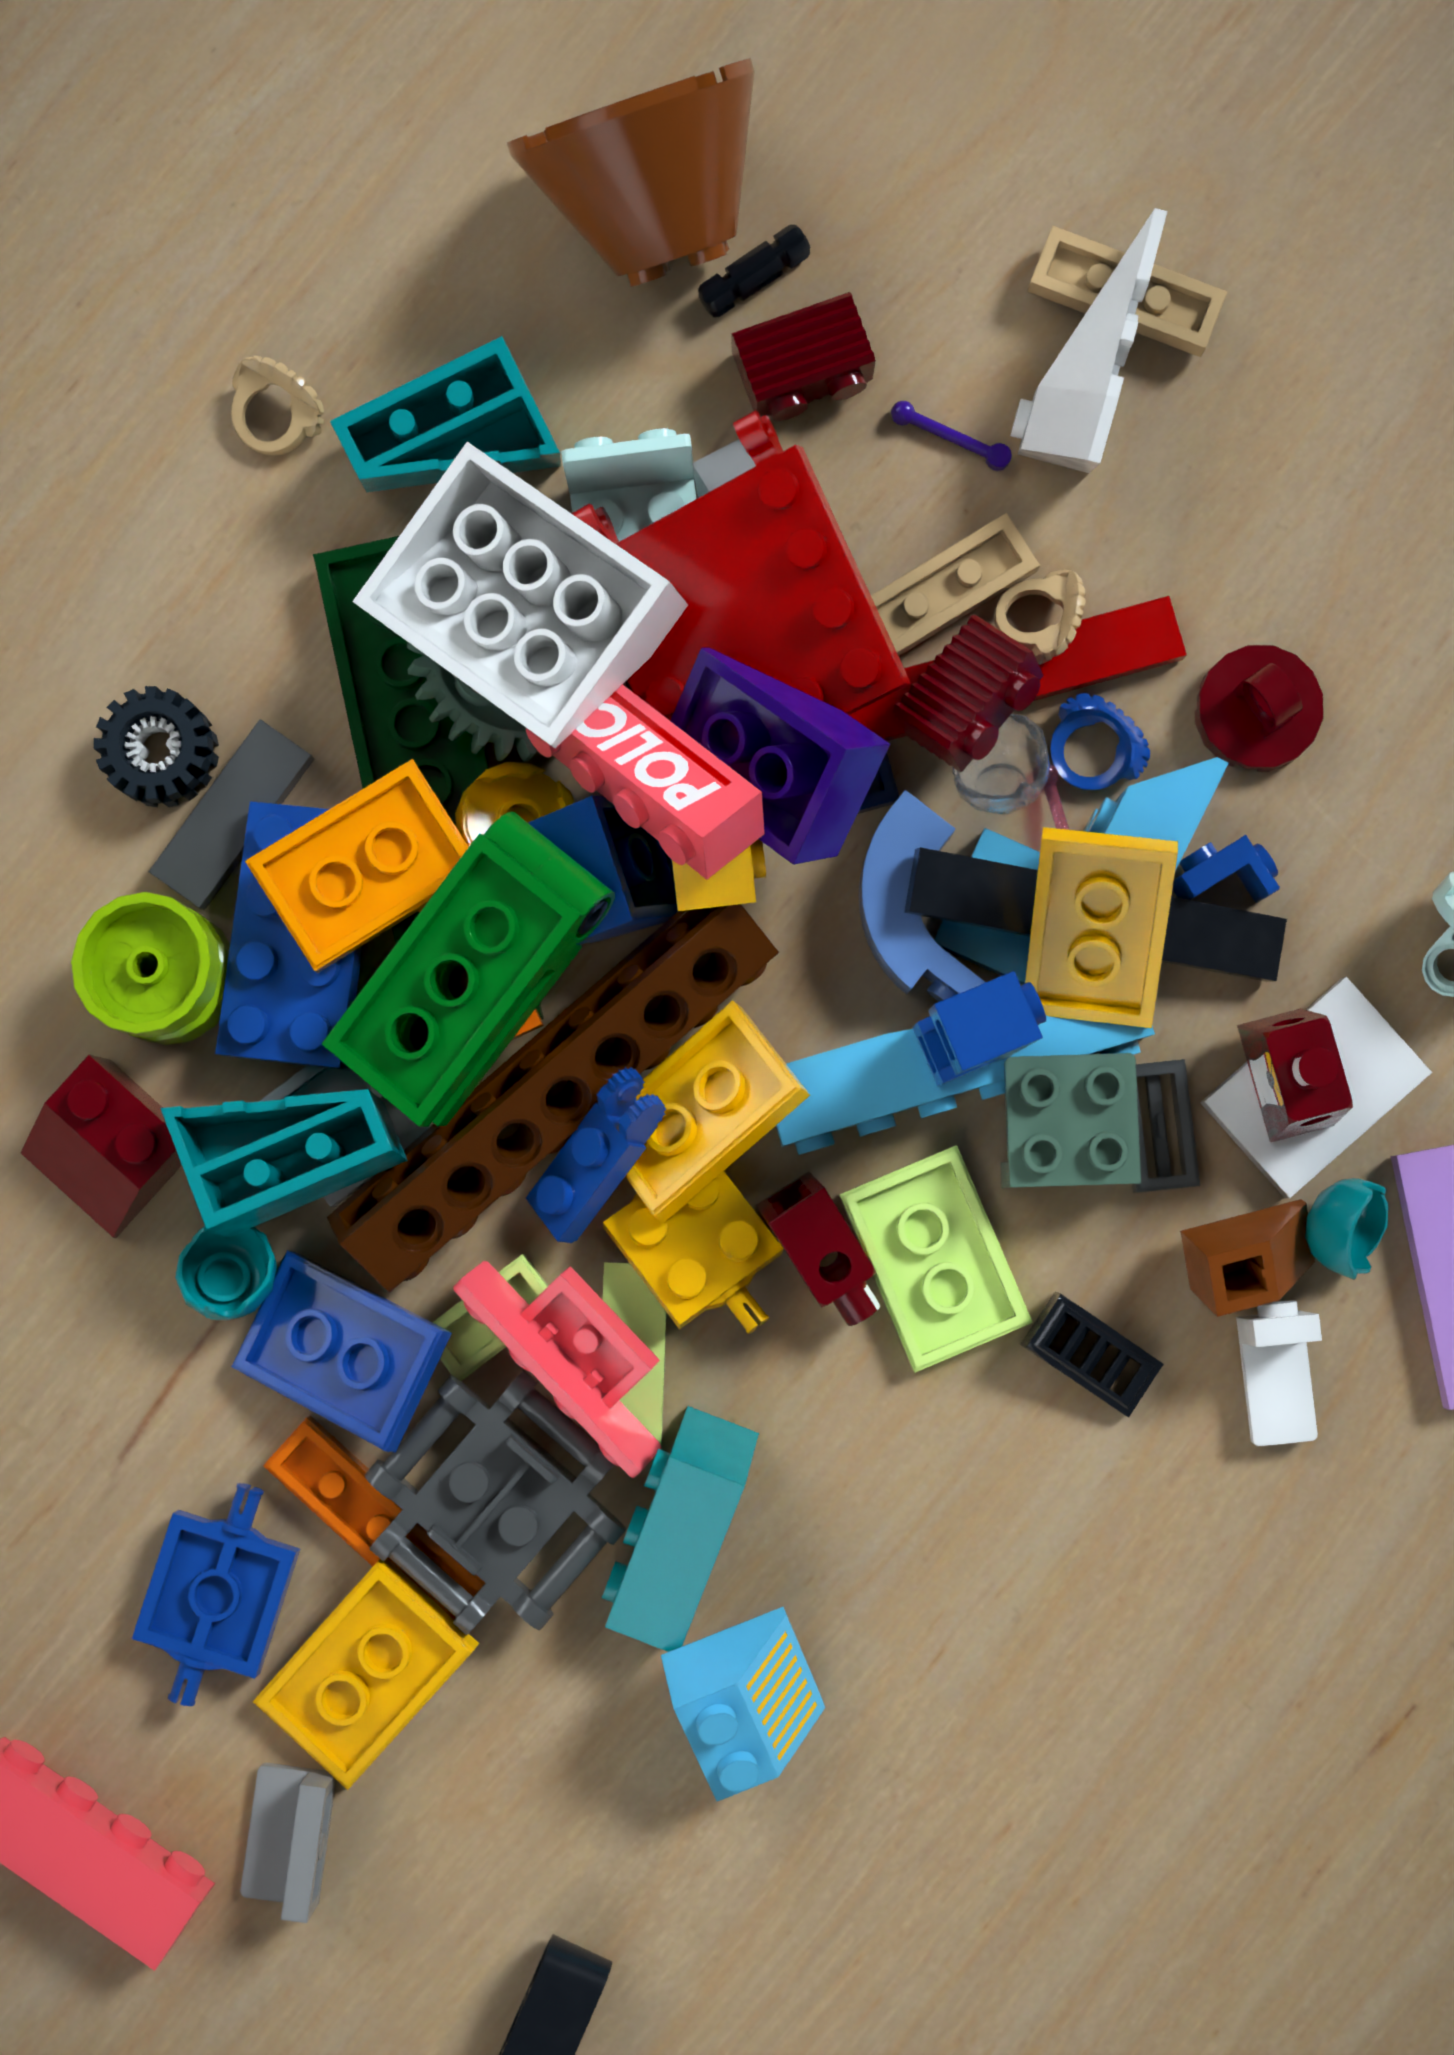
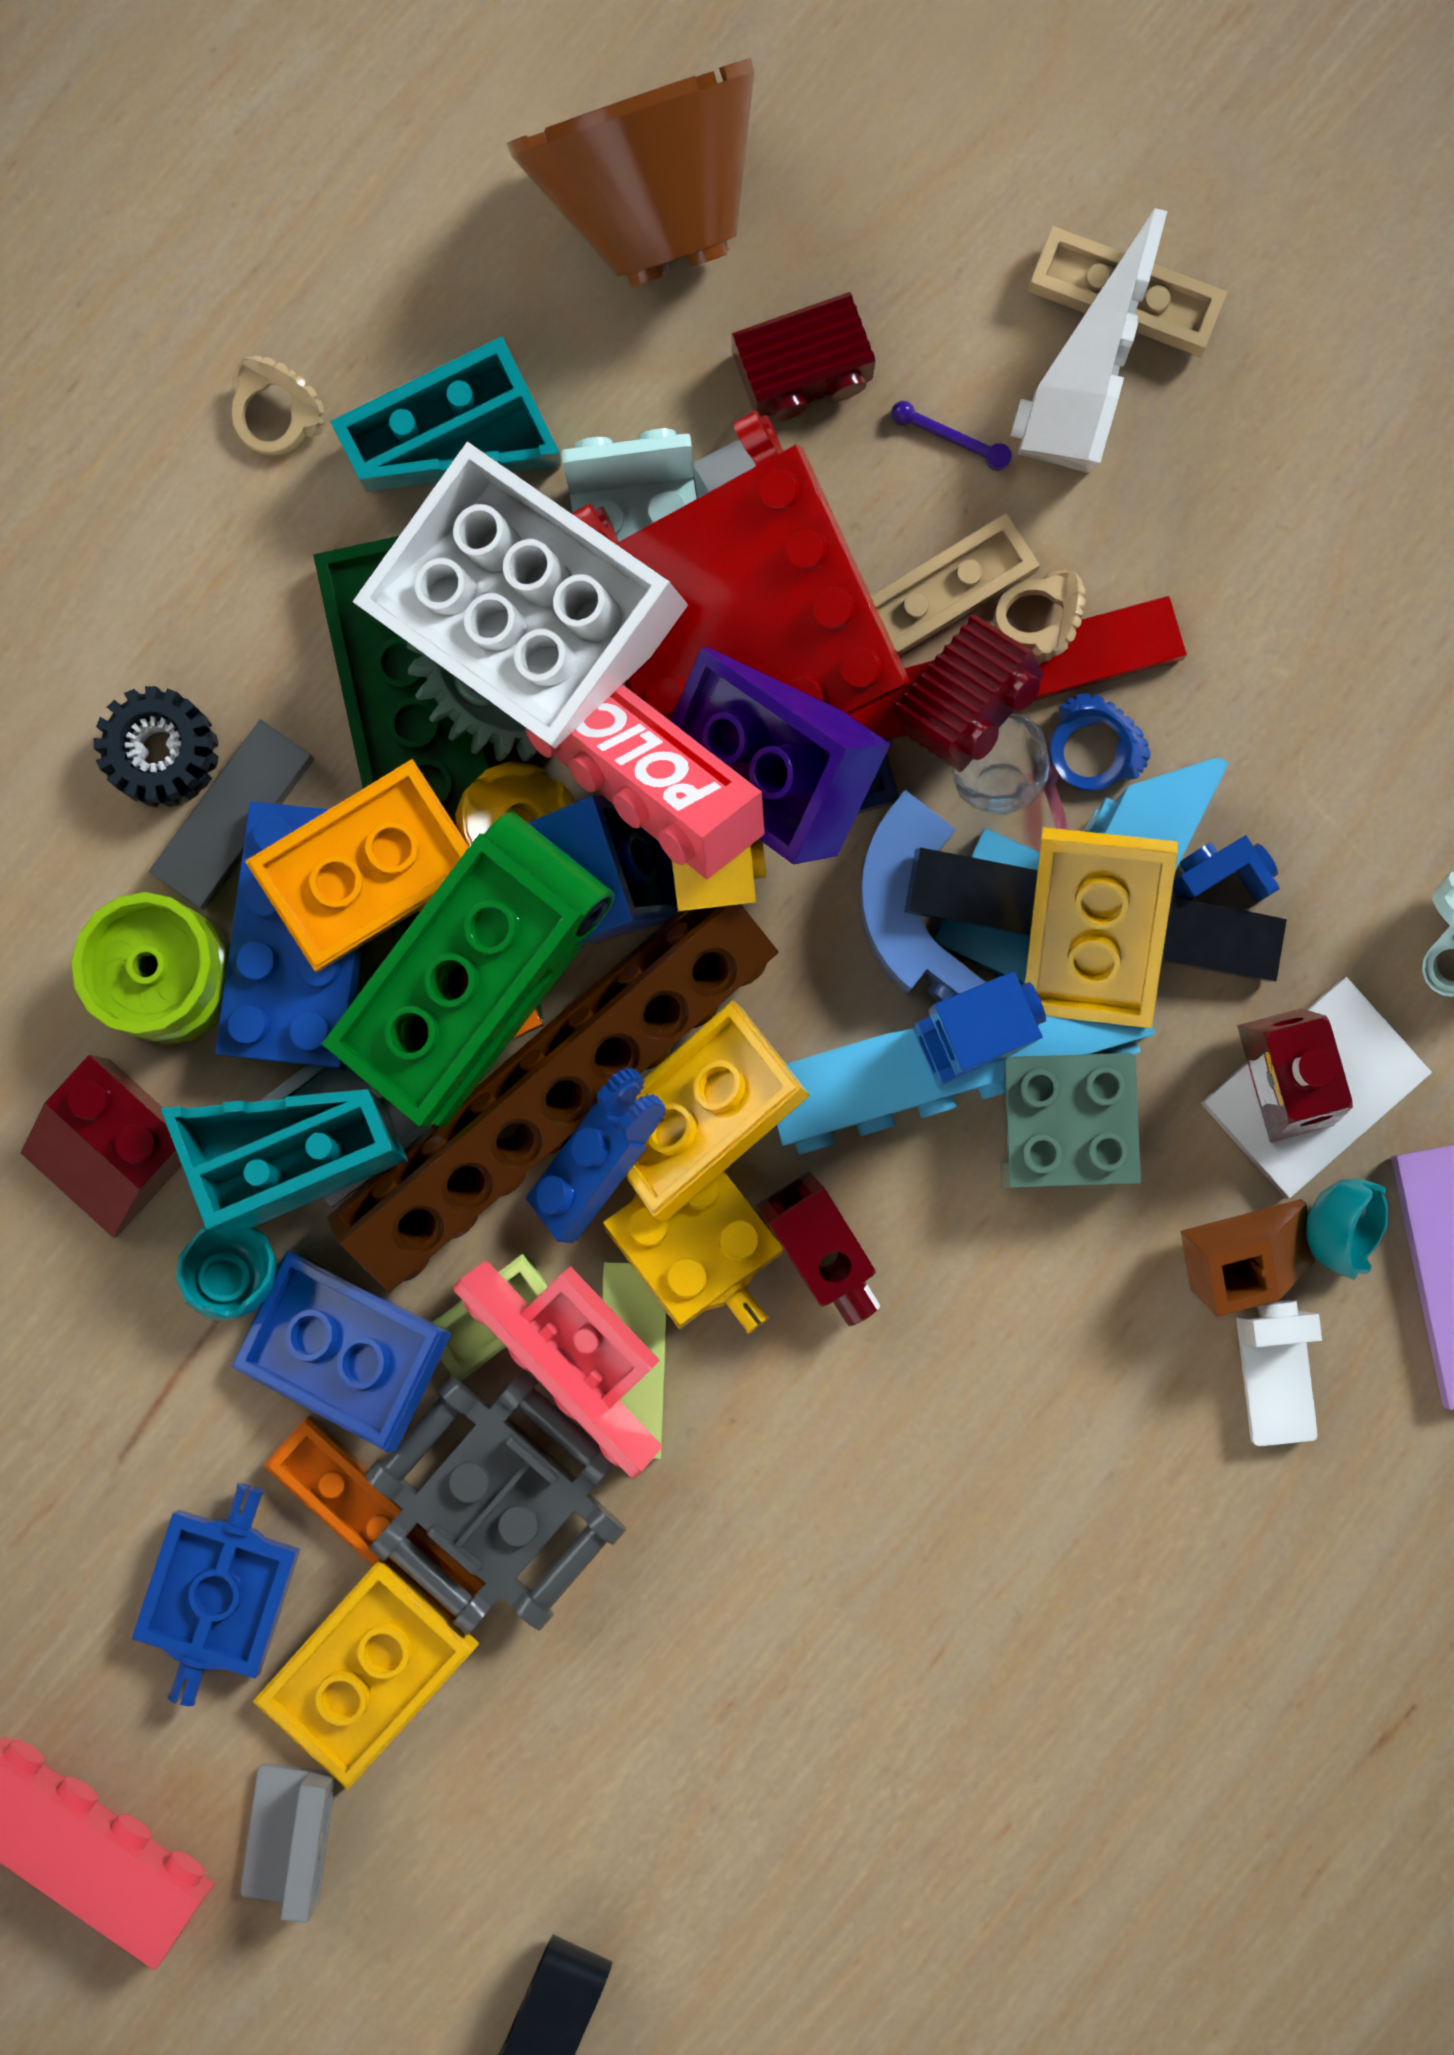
teal wedge [602,1406,759,1652] -> none
medium azure slope [661,1606,825,1802] -> none
black axle [698,224,811,318] -> none
yellowish green tile [839,1145,1033,1373] -> none
black slope [1020,1292,1164,1418] -> none
dark grey tile [1132,1059,1200,1193] -> none
dark red tile [1195,645,1324,772] -> none

